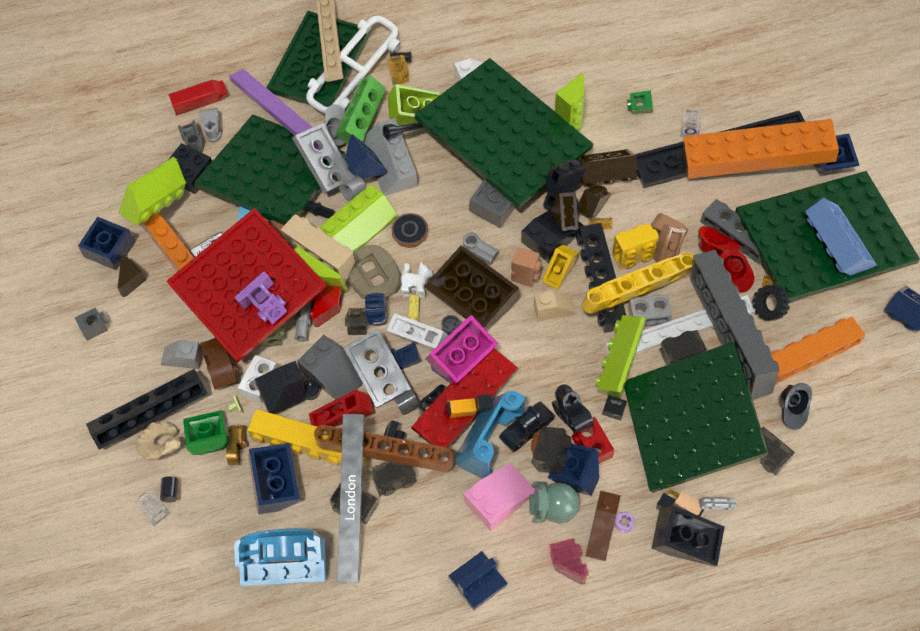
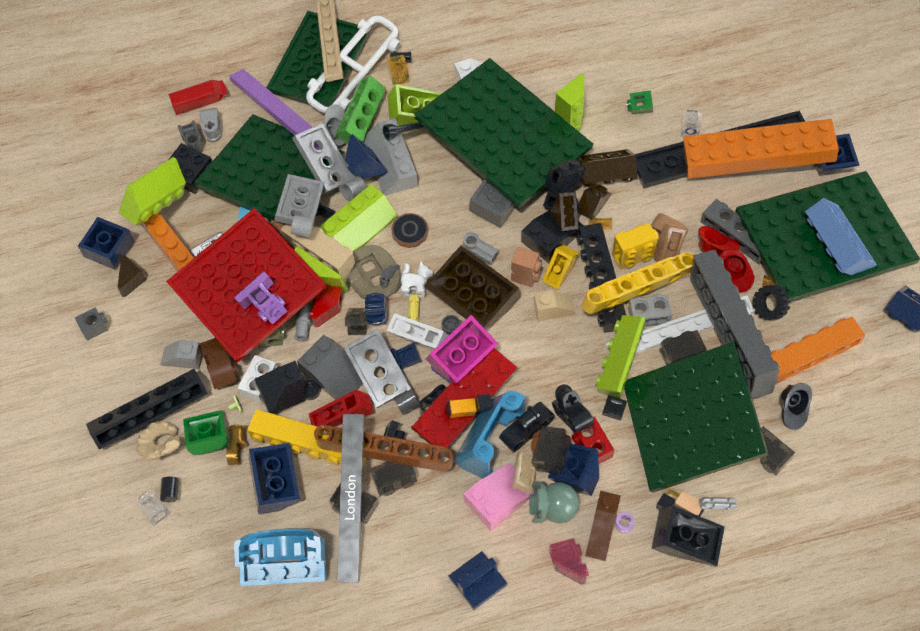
none -> light grey hinge [275,174,324,238]
none -> dark grey piece [379,264,399,288]
none -> tan plate [511,451,537,494]

